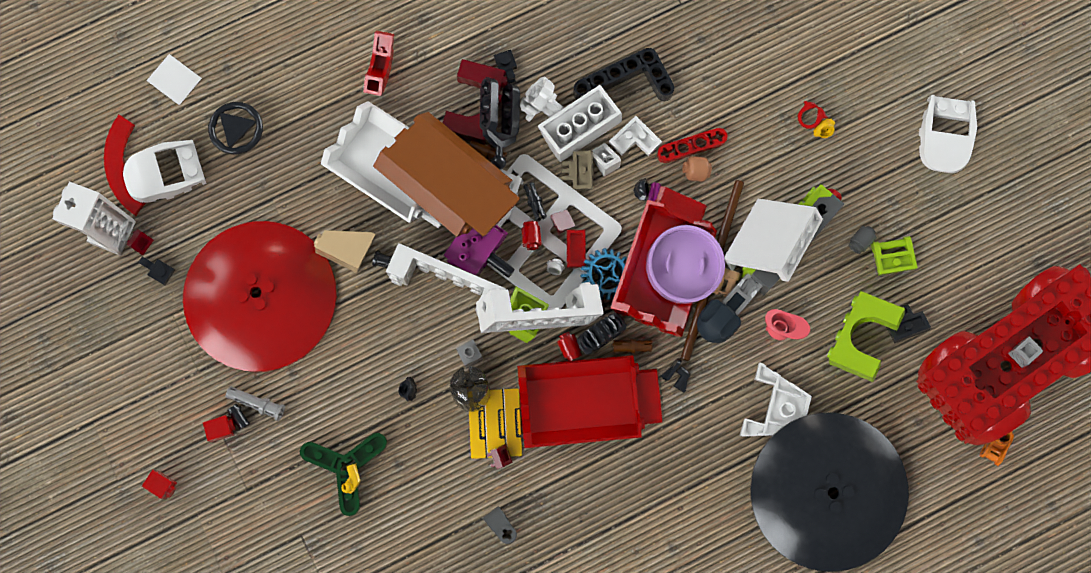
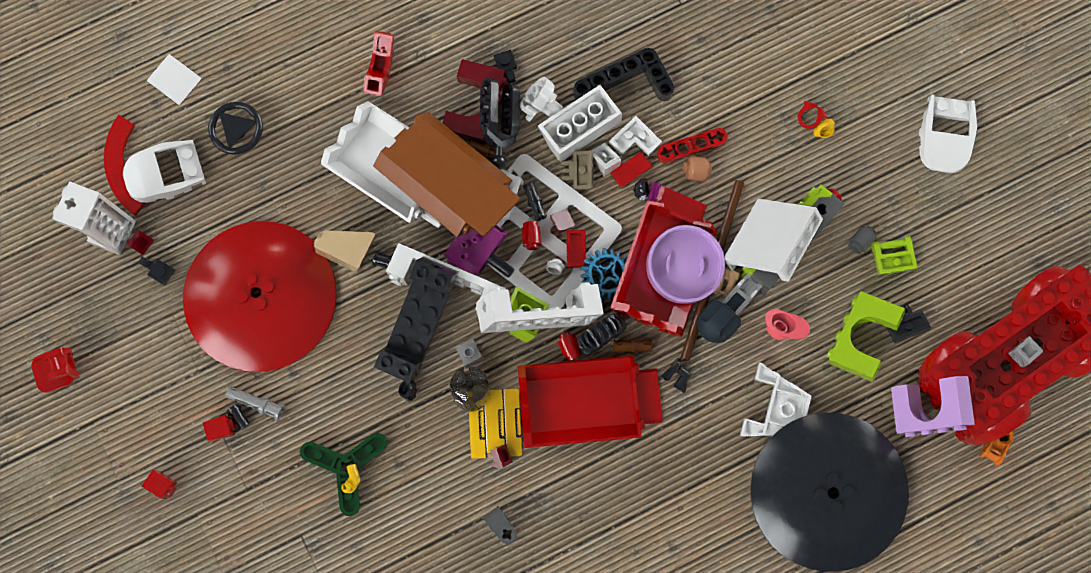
none -> red piece [31,348,80,393]
none -> black plate [374,256,459,383]
none -> red tile [610,152,652,189]
none -> lavender arch [891,376,975,437]

